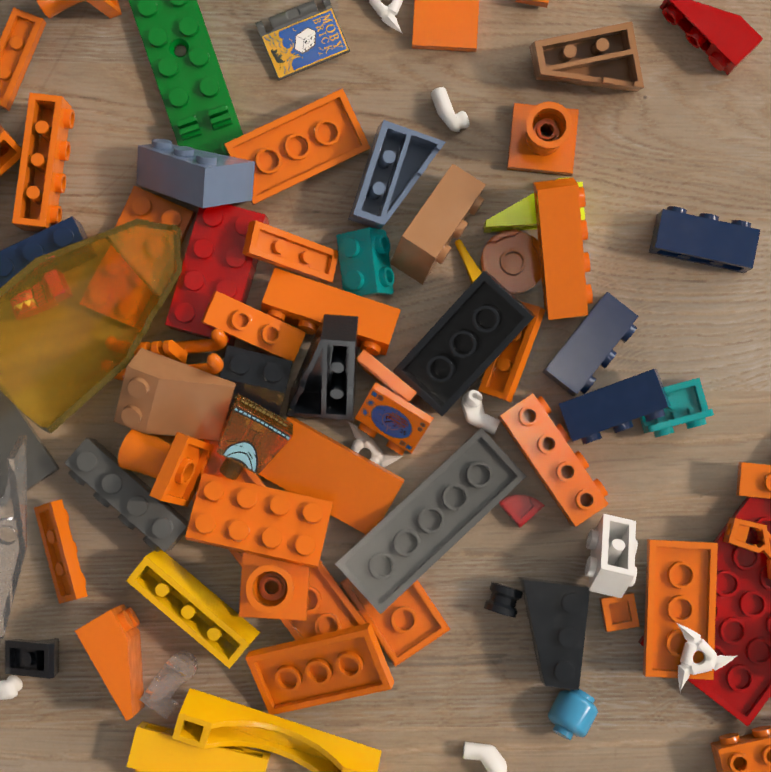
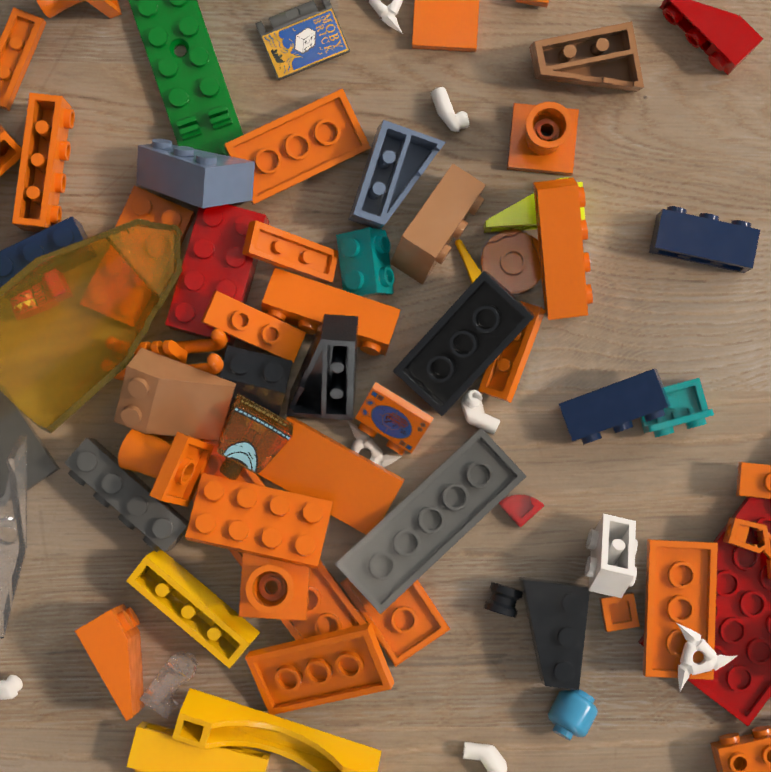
black slope [5,638,59,679] -> none
orange plate [34,499,88,604] -> none
orange tile [356,349,417,403] -> none
orange brick [498,393,609,527] -> none
dark blue brick [542,292,639,396] -> none

